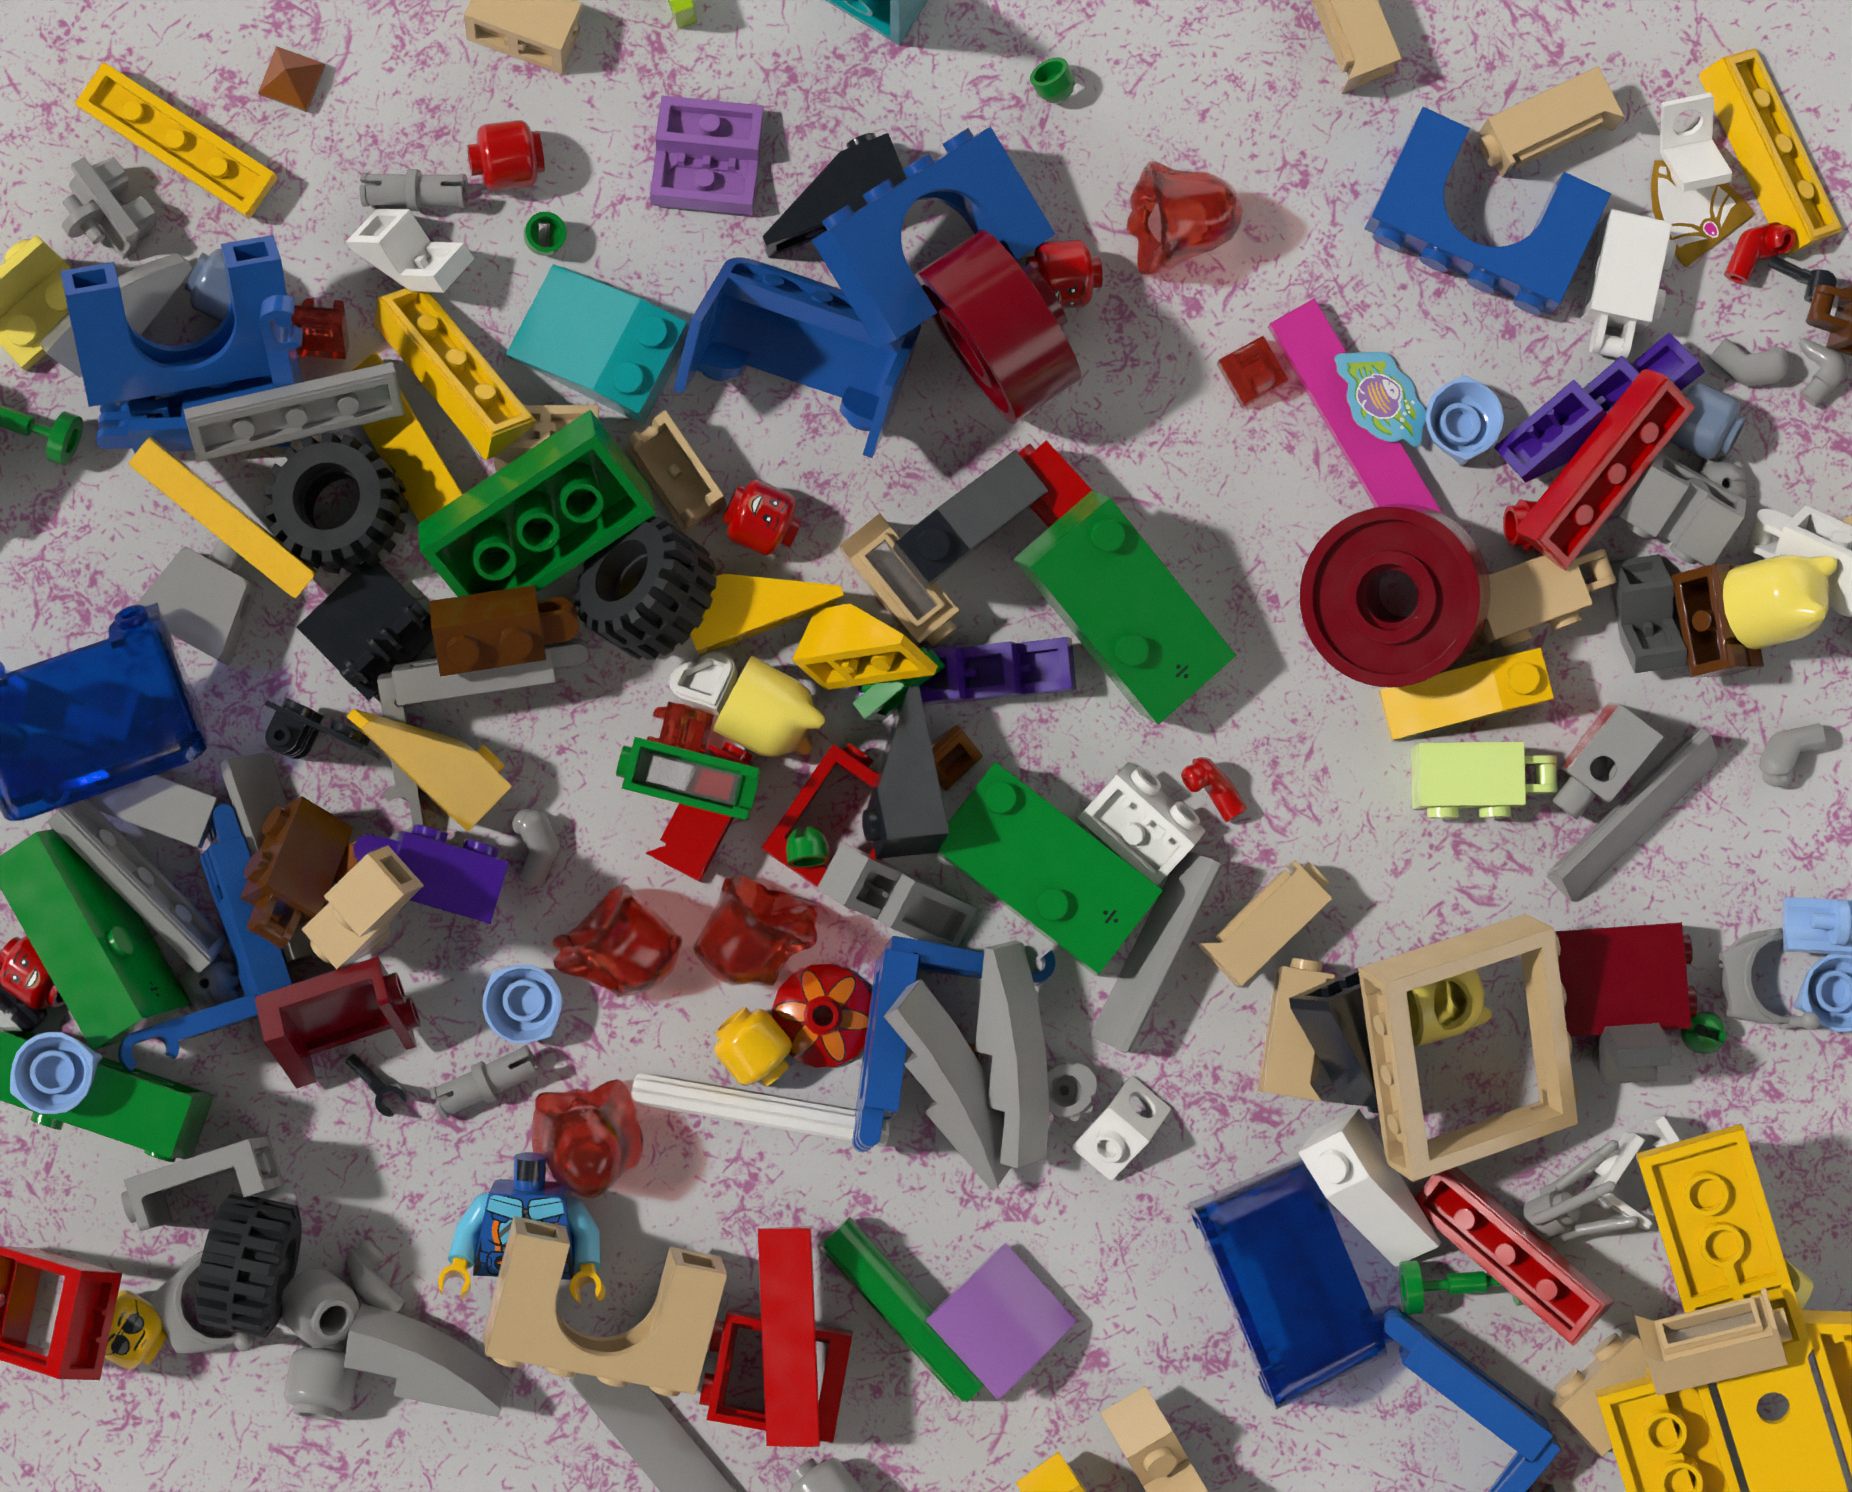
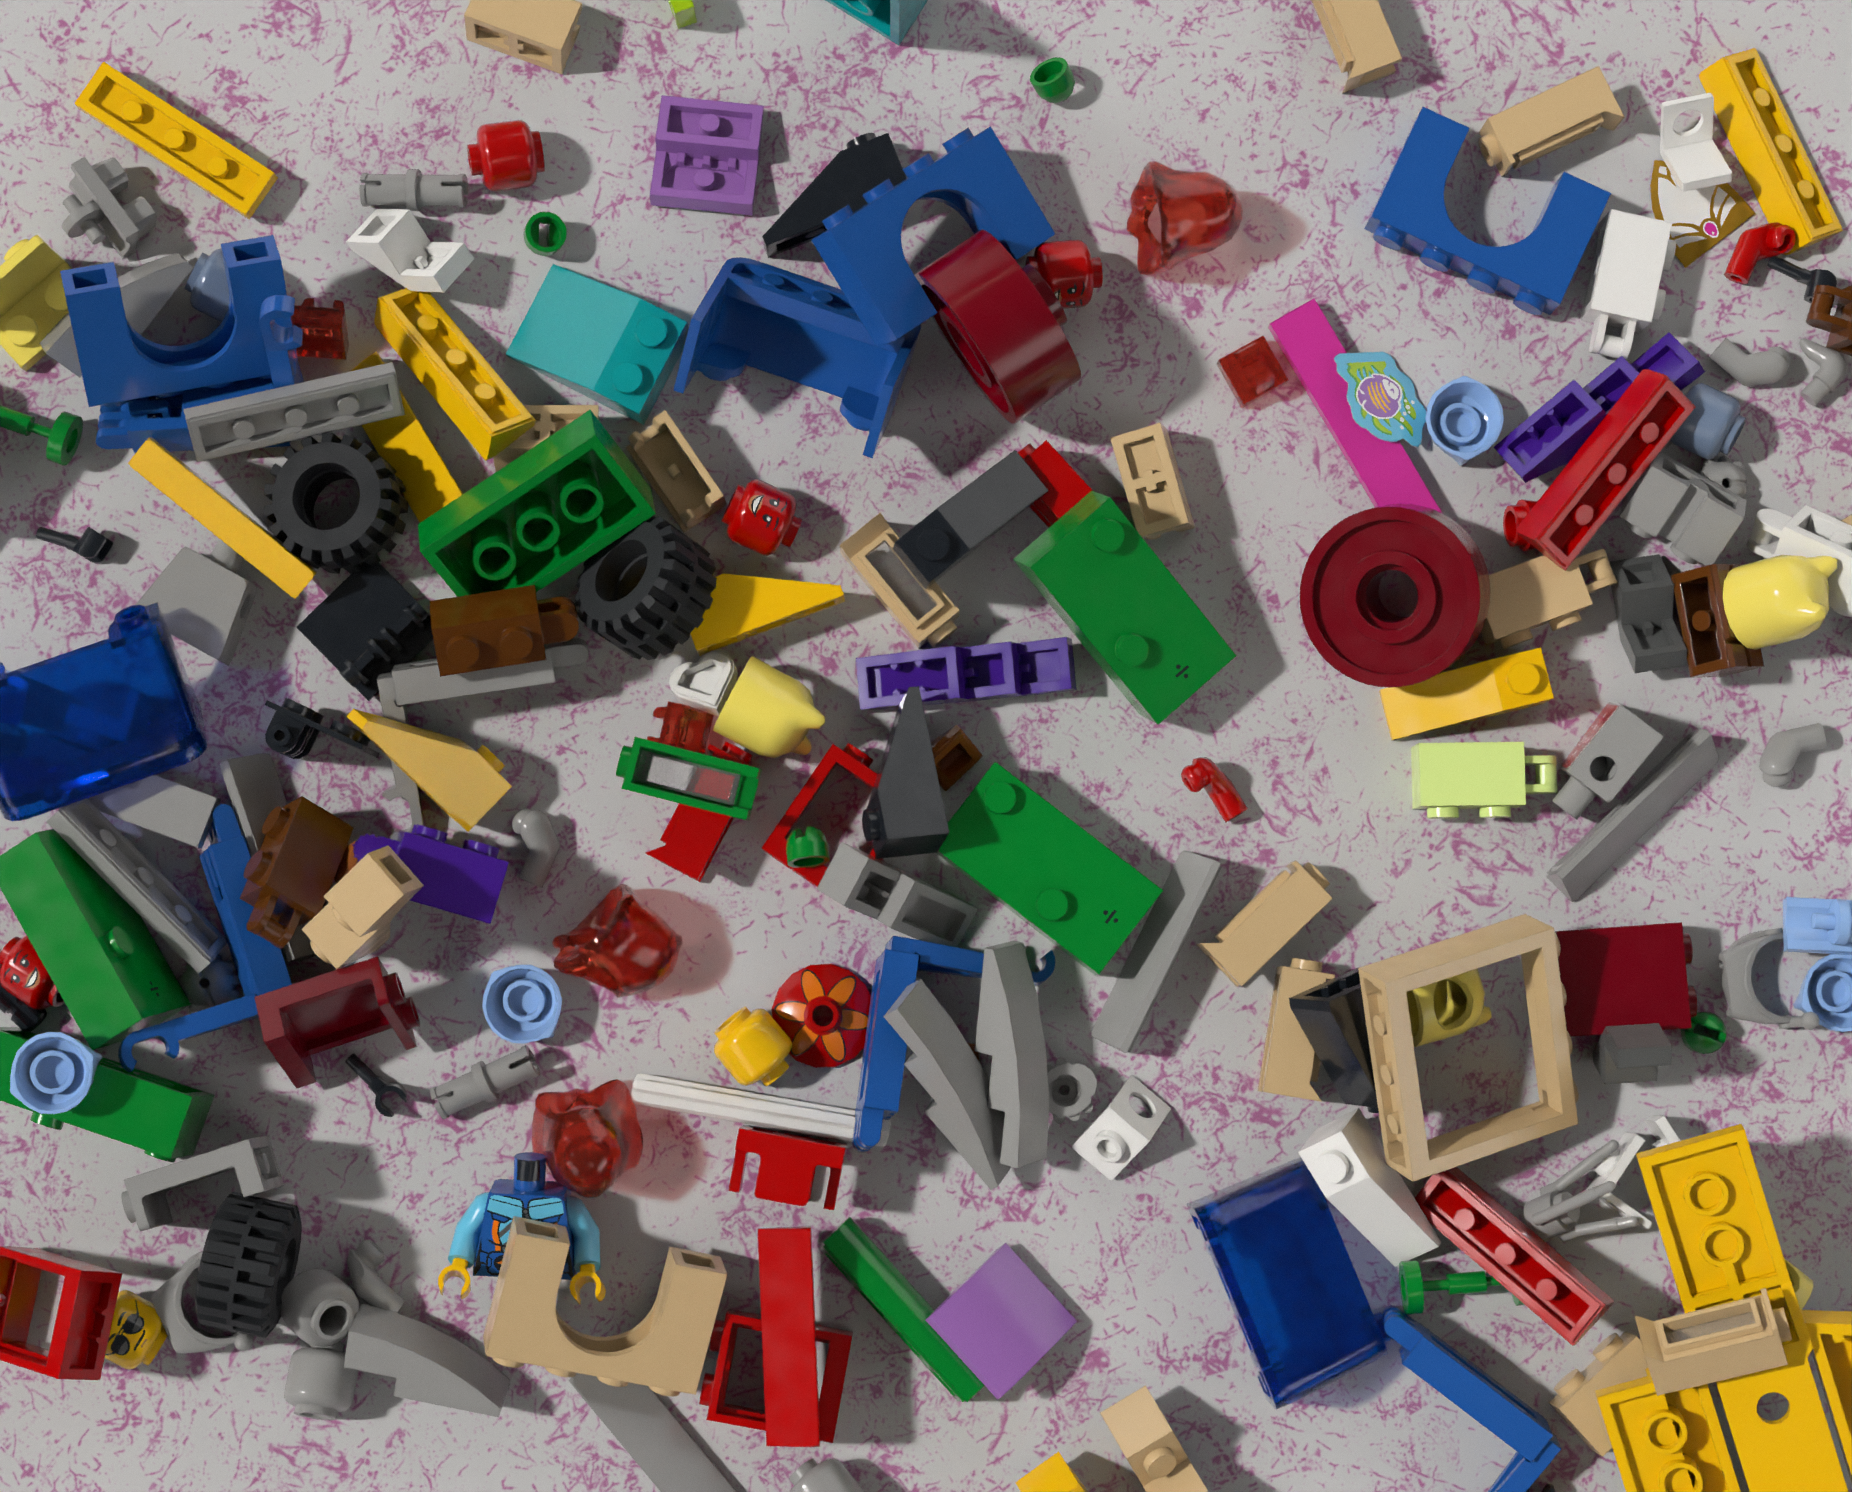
dark orange slope [258,46,325,112] -> none
clear red piece [693,874,818,986] -> none
yellow slope [792,603,938,690] -> none
green plate [853,647,945,723] -> none
white bracket [1078,762,1205,886] -> none
none -> black hand [36,527,114,564]
none -> red panel [728,1125,847,1210]
none -> tan hinge [1110,423,1195,540]

